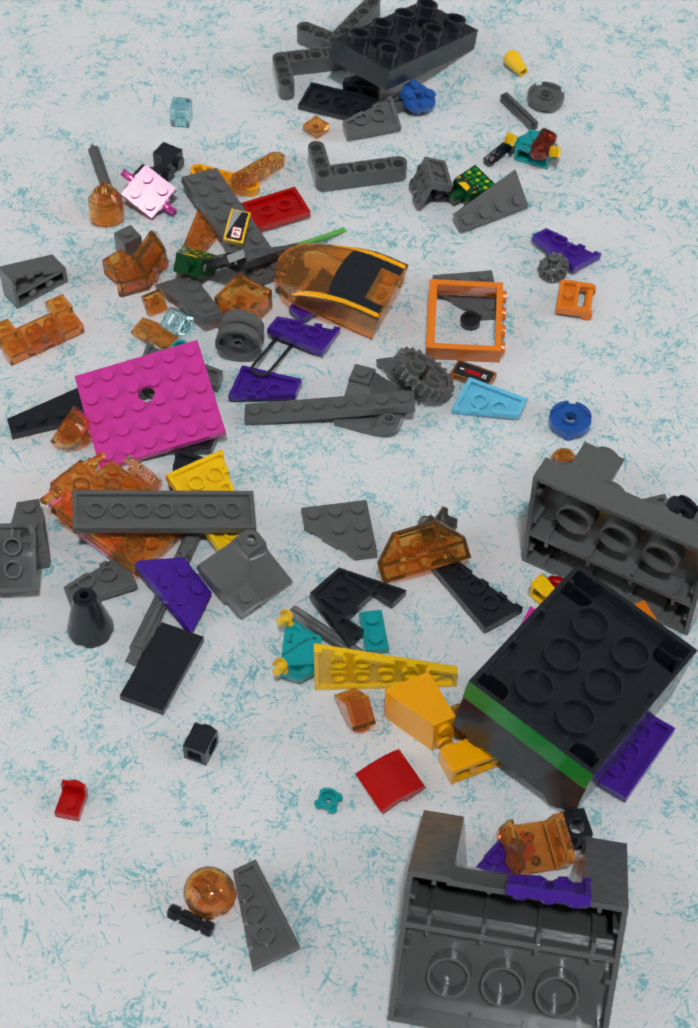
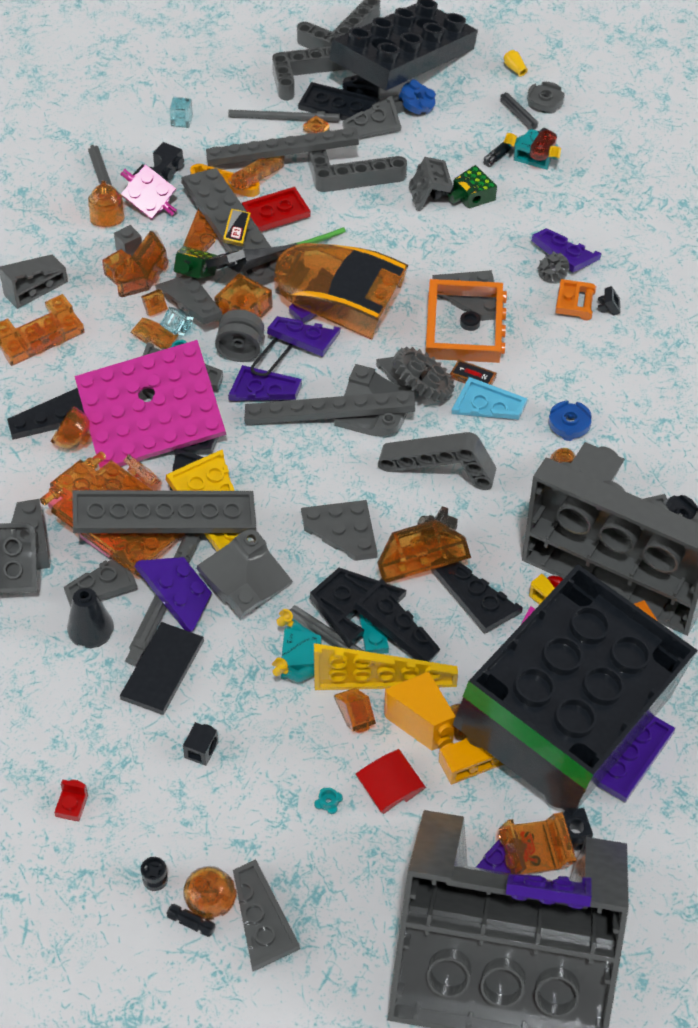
dark grey wing [452,169,529,233] -> none
none -> black wheel [141,857,168,891]
none -> dark grey plate [206,127,359,166]
none -> dark grey bar [228,109,340,123]
none -> black wing [353,578,440,662]
none -> dark grey beam [378,432,497,490]
none -> black tile [598,286,621,316]

